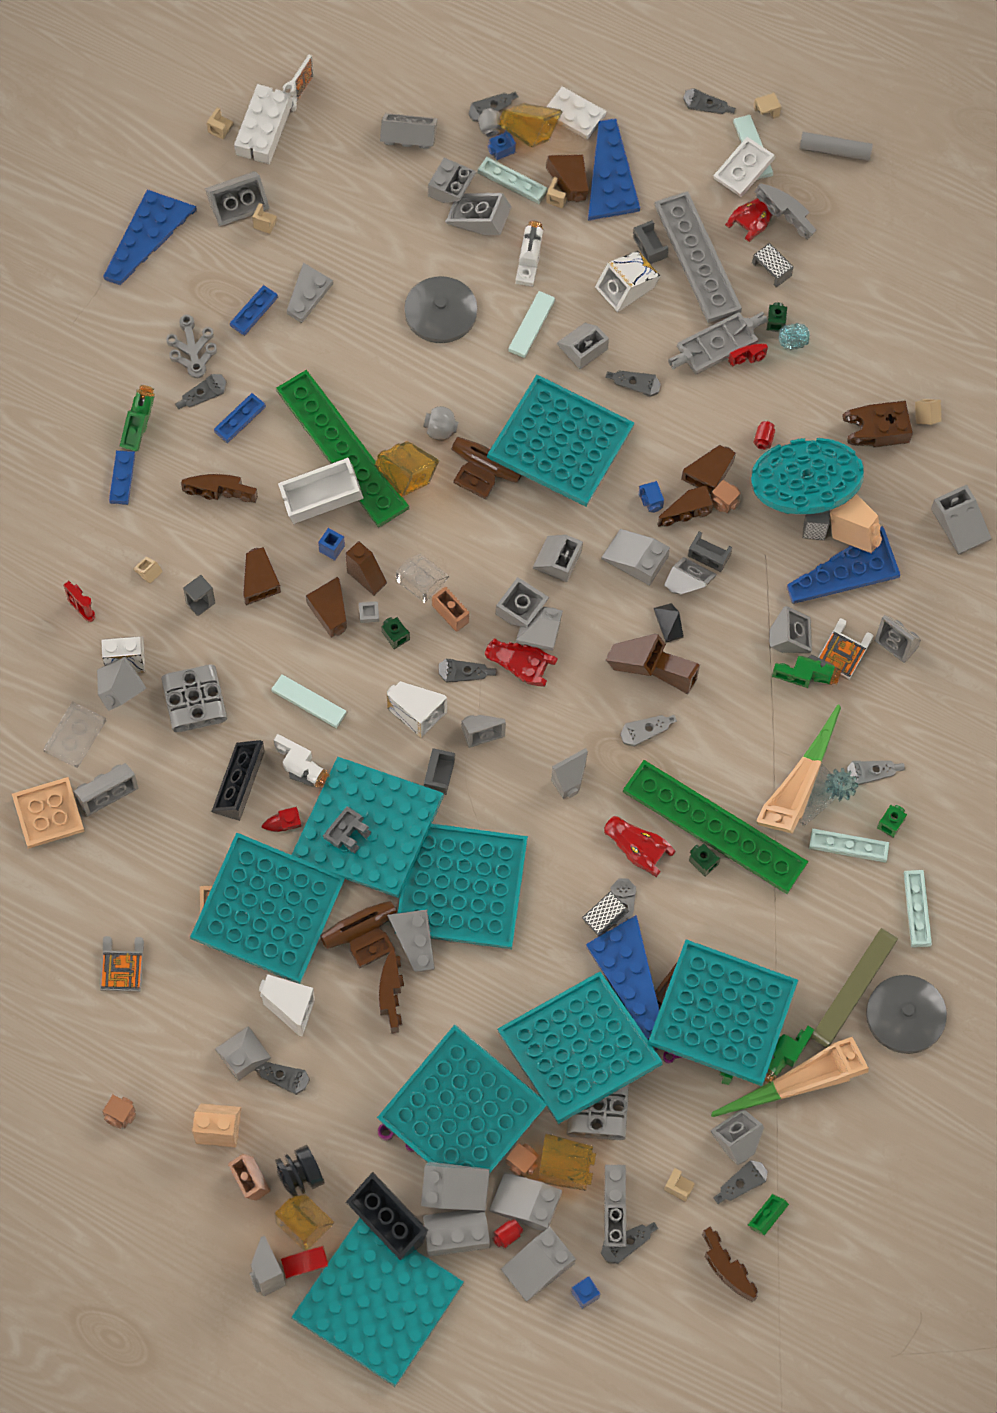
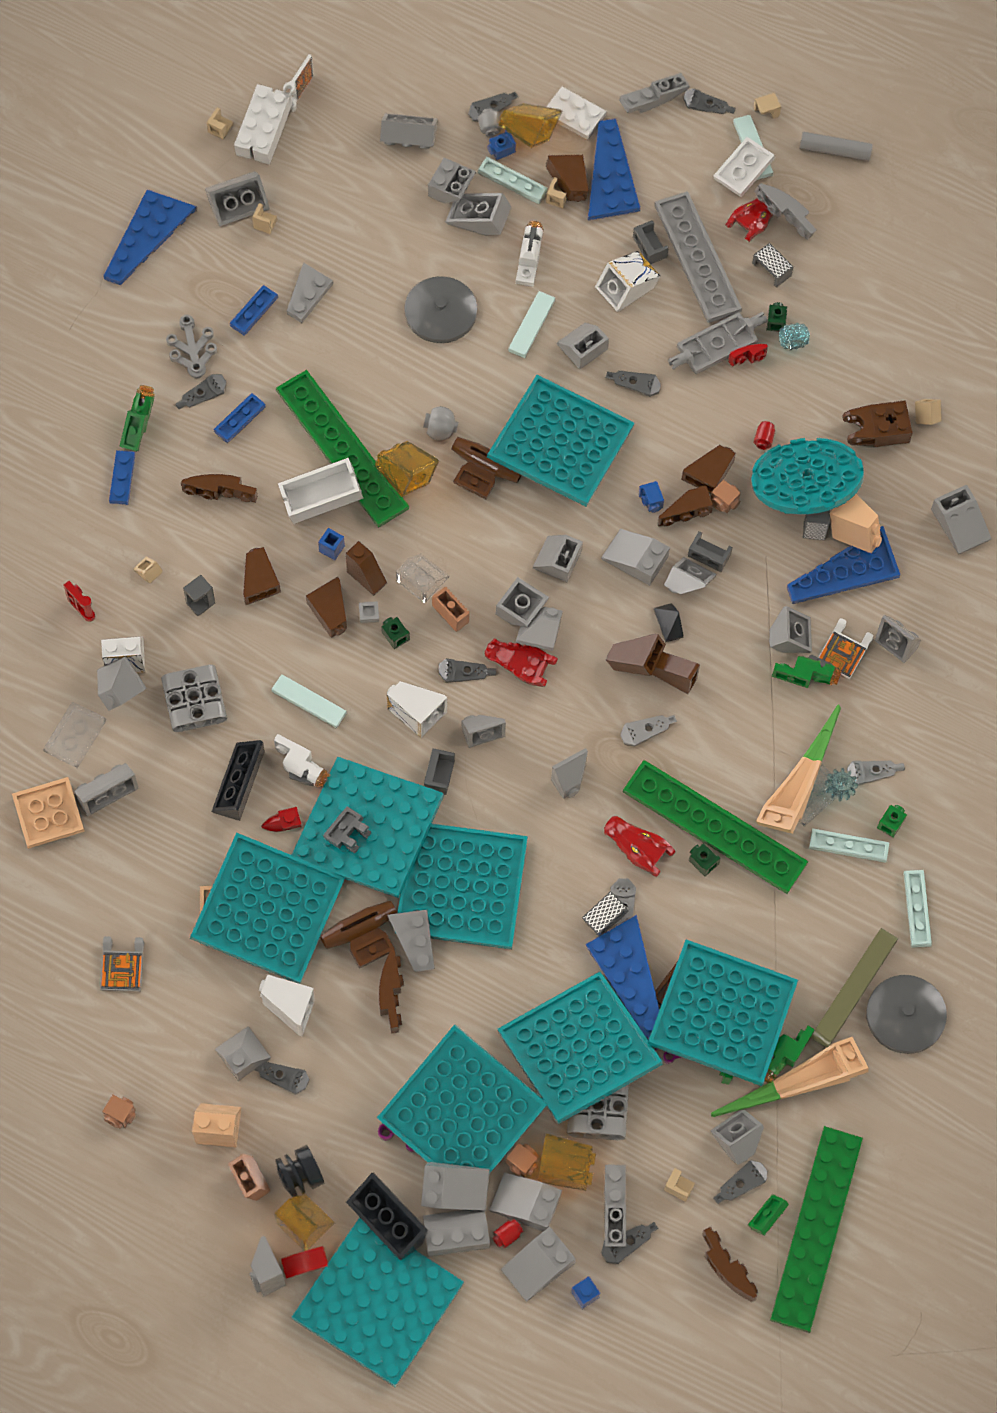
none -> light grey slope [619,73,690,113]
none -> green plate [770,1126,863,1333]

